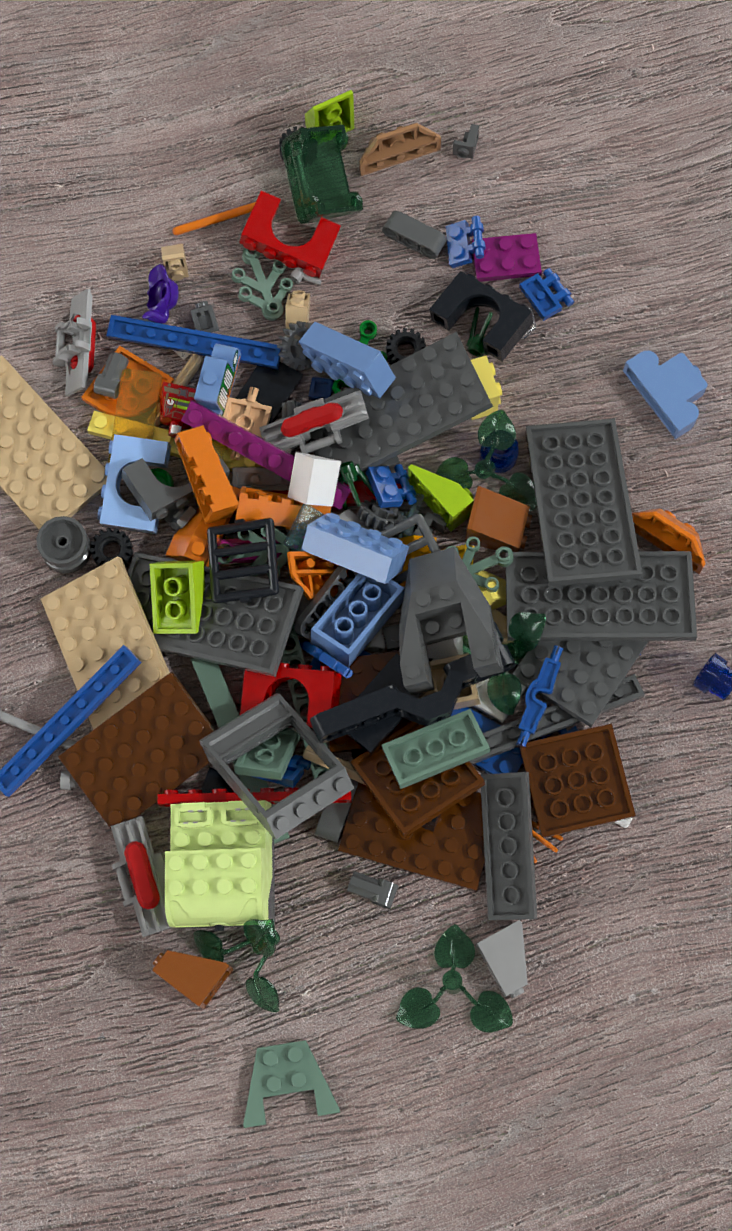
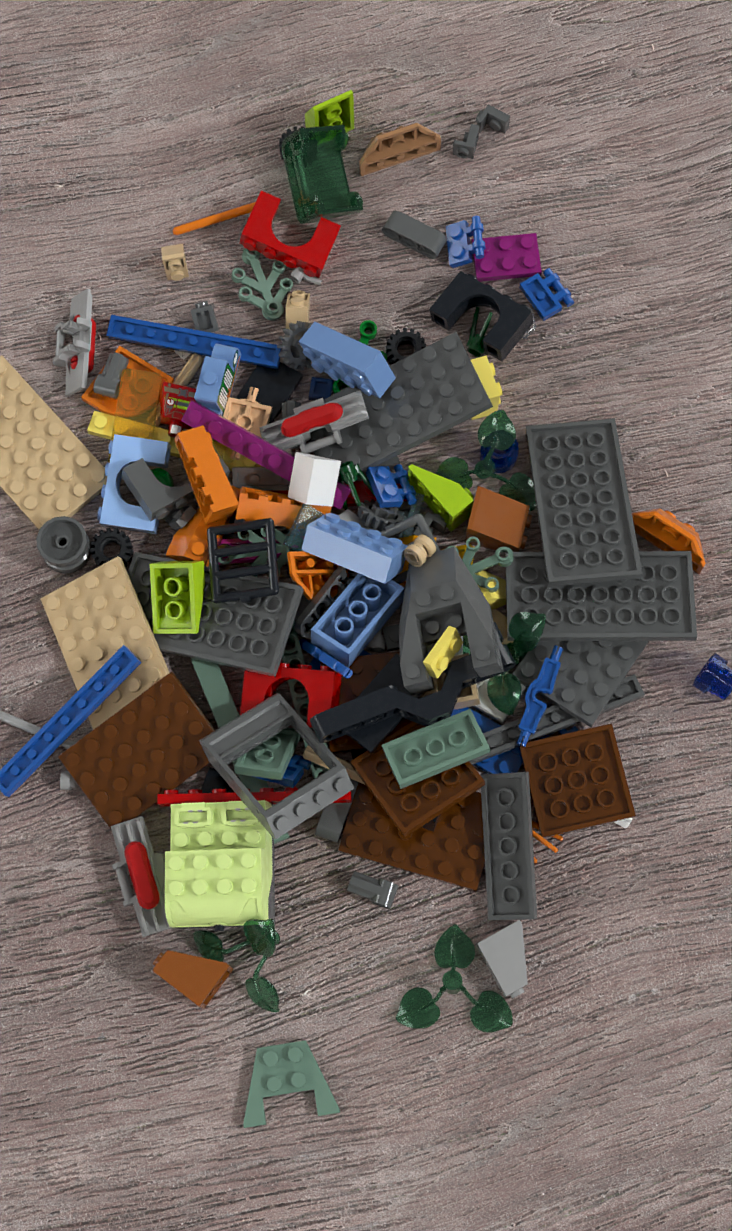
dark purple hair [142,264,179,324] -> none
medium blue brick [623,351,708,439] -> none
none -> tan wheel [404,535,436,567]
none -> light yellow plate [423,626,463,679]
none -> dark grey bracket [475,104,510,133]

